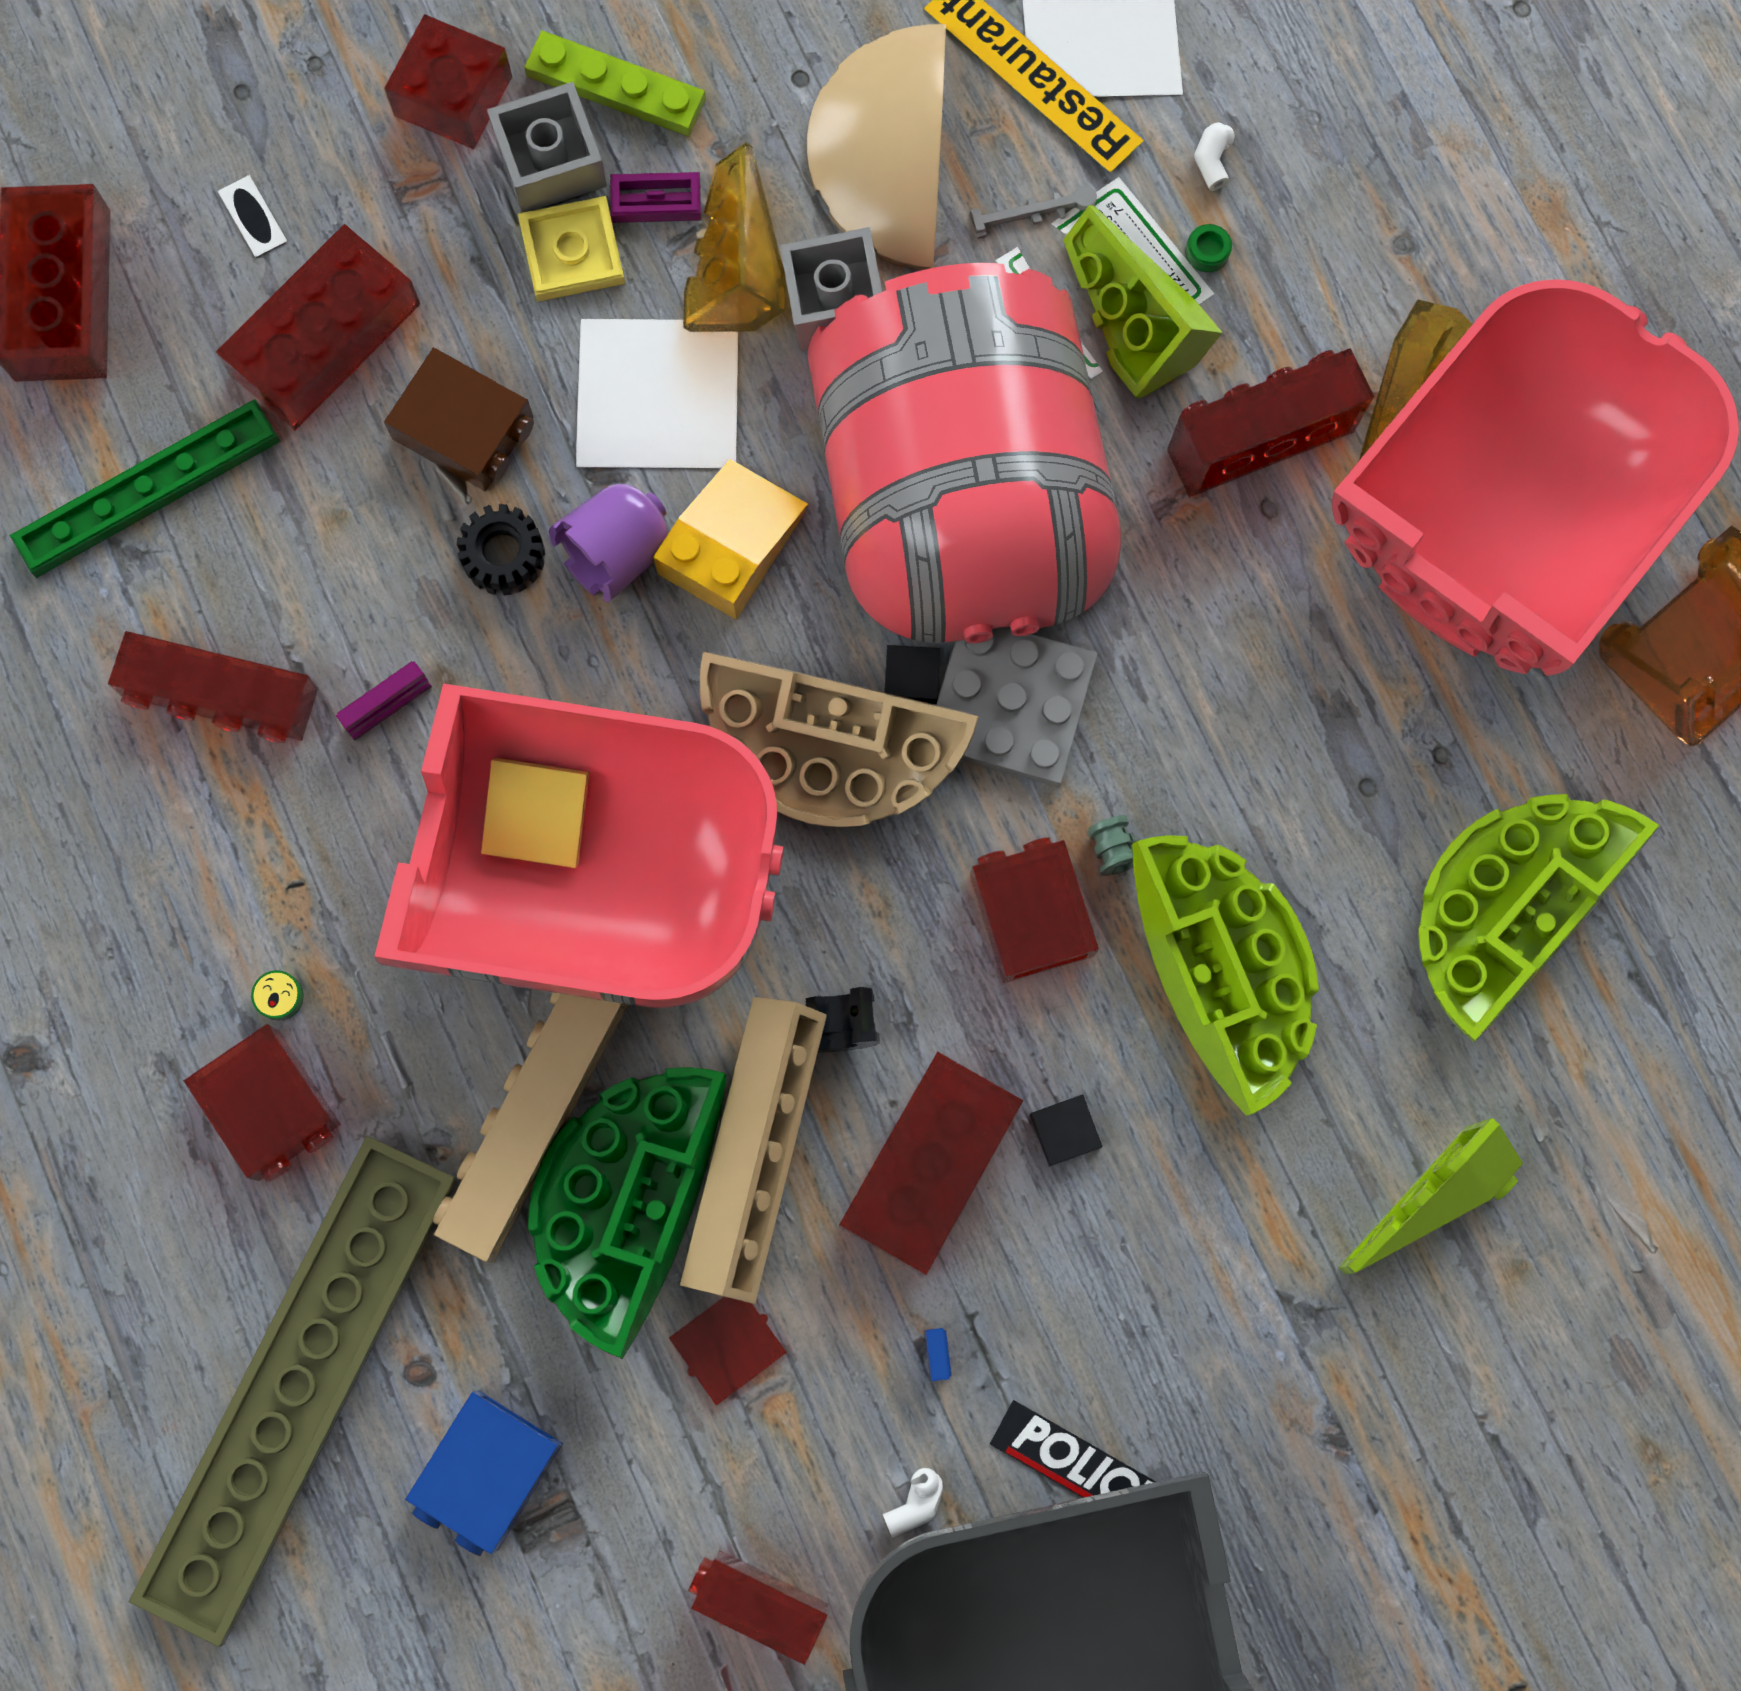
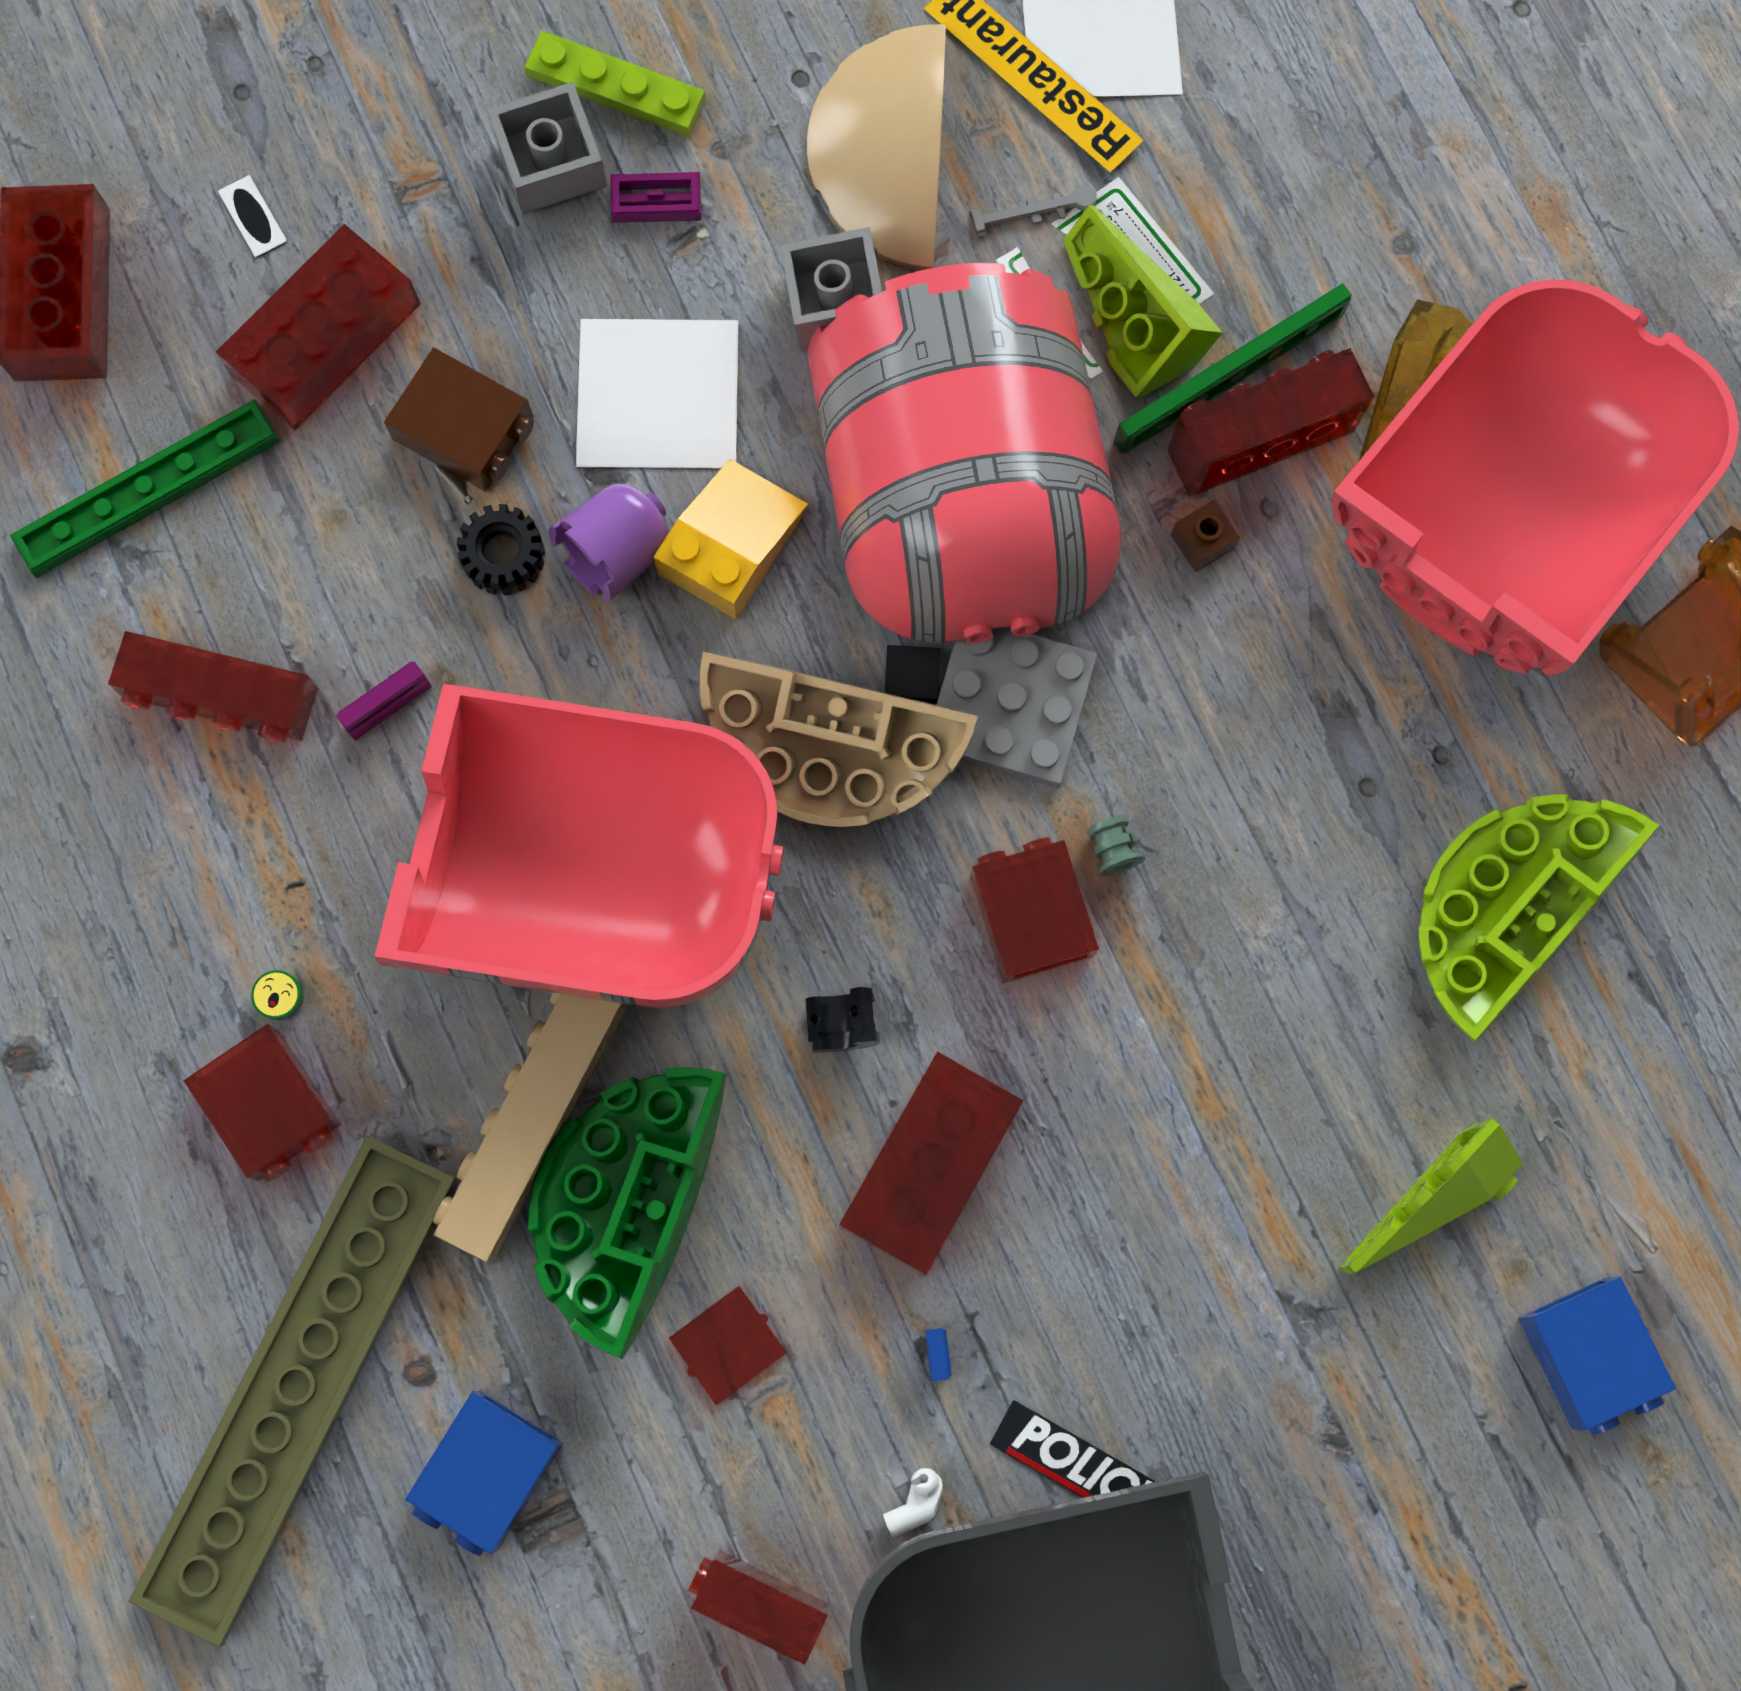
clear red brick [384,14,513,150] -> none
light yellow tile [481,758,590,868] -> none
light yellow tile [518,196,625,302] -> none
tan brick [680,997,827,1304] -> none
clear yellow wedge [683,142,786,332] -> none
black piece [1030,1094,1103,1167] -> none
lime brick [1132,835,1319,1116] -> none
green tile [1185,224,1232,272] -> none
white arm [1194,122,1235,191] -> none
none -> green tile [1114,283,1352,454]
none -> reddish brown plate [1170,500,1240,572]
none -> blue brick [1518,1276,1676,1435]

